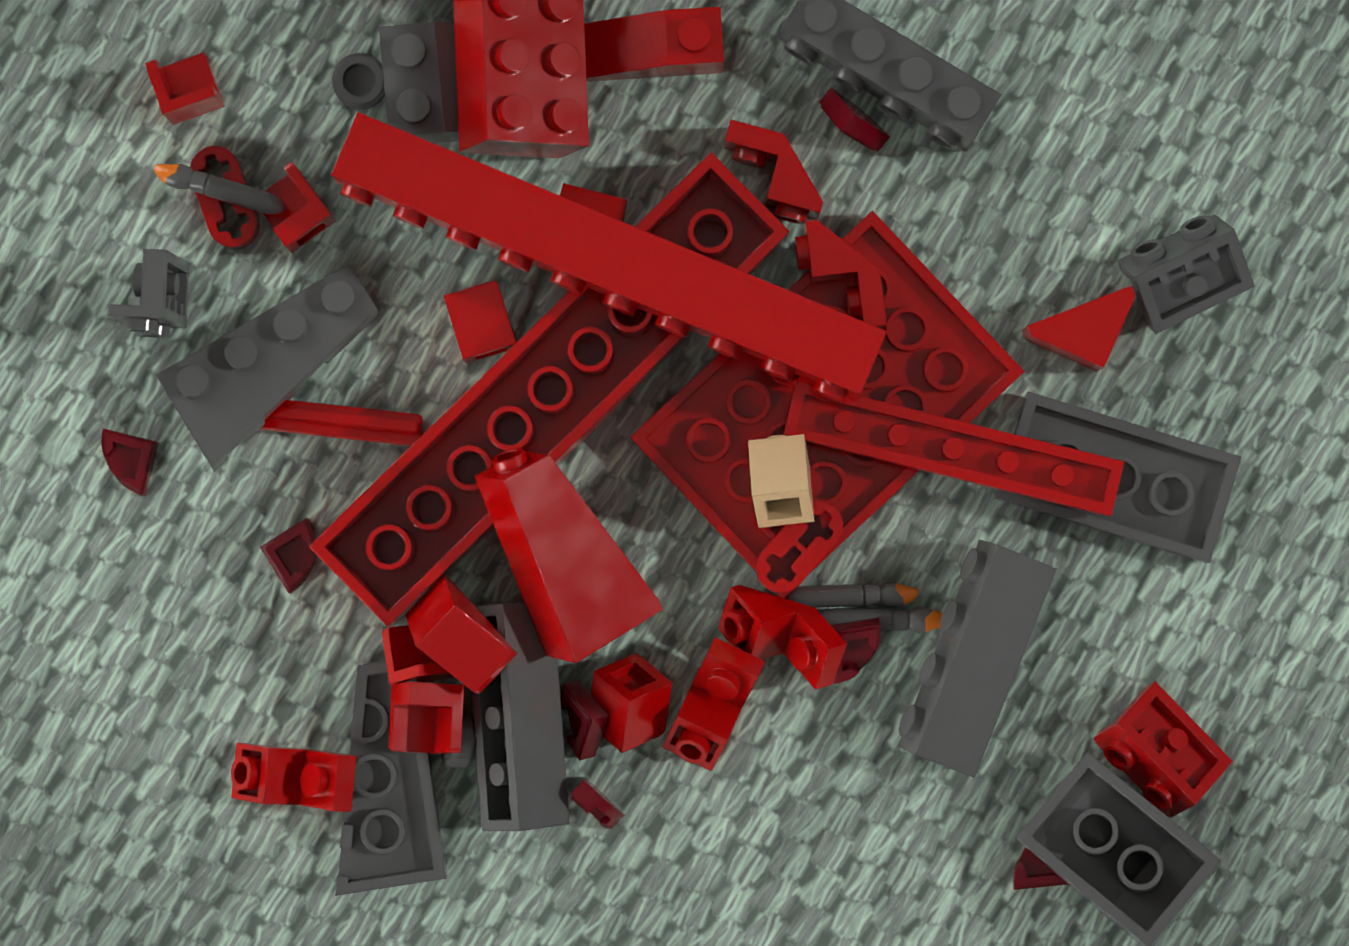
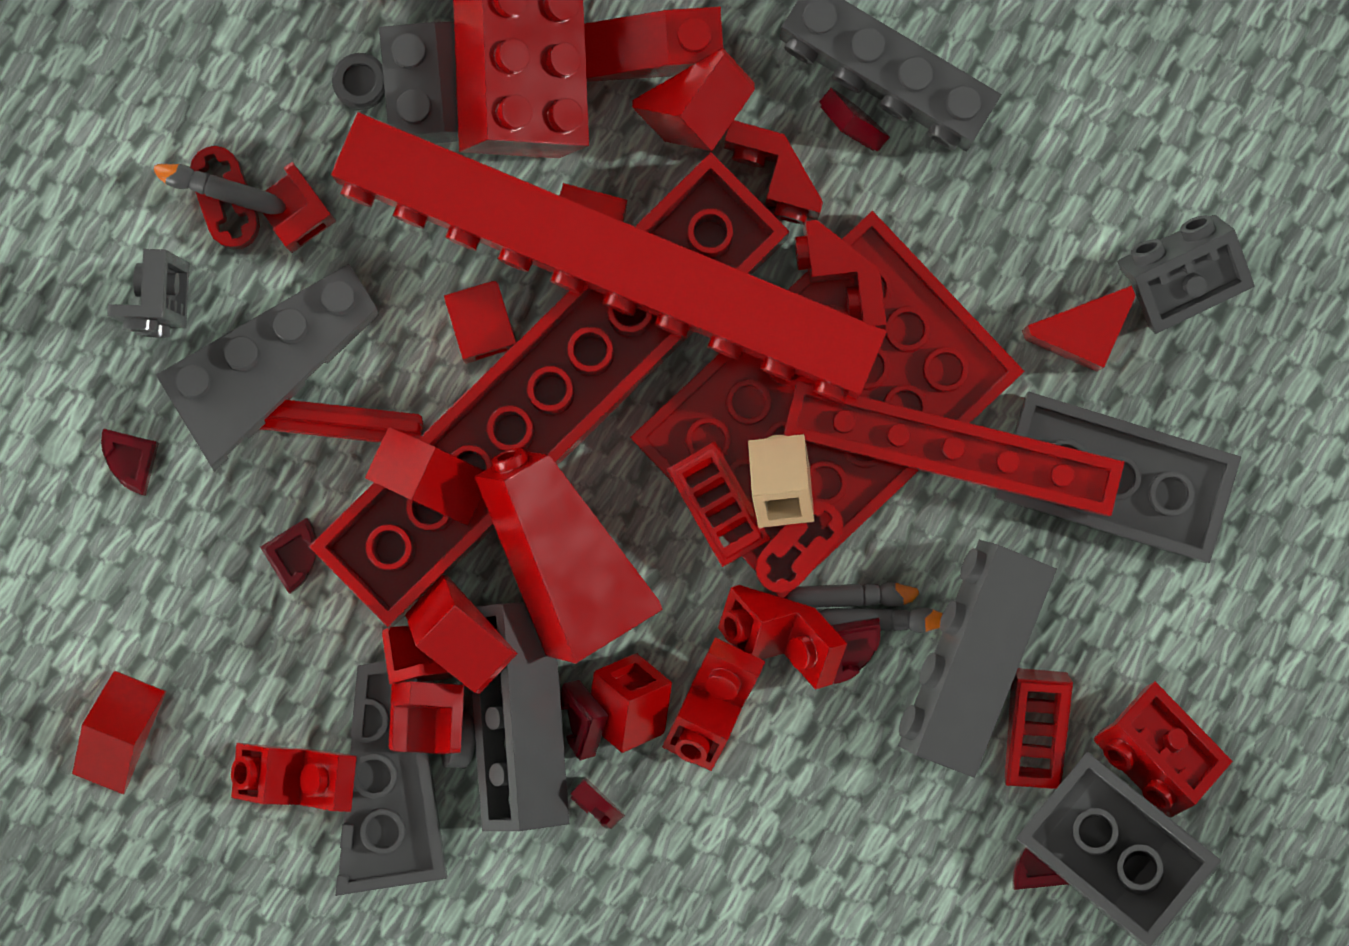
red panel [145,52,225,125] -> none
none -> red slope [72,671,166,794]
none -> red slope [365,427,484,526]
none -> red slope [632,48,755,151]
none -> red slope [666,441,771,567]
none -> red slope [1004,668,1073,789]

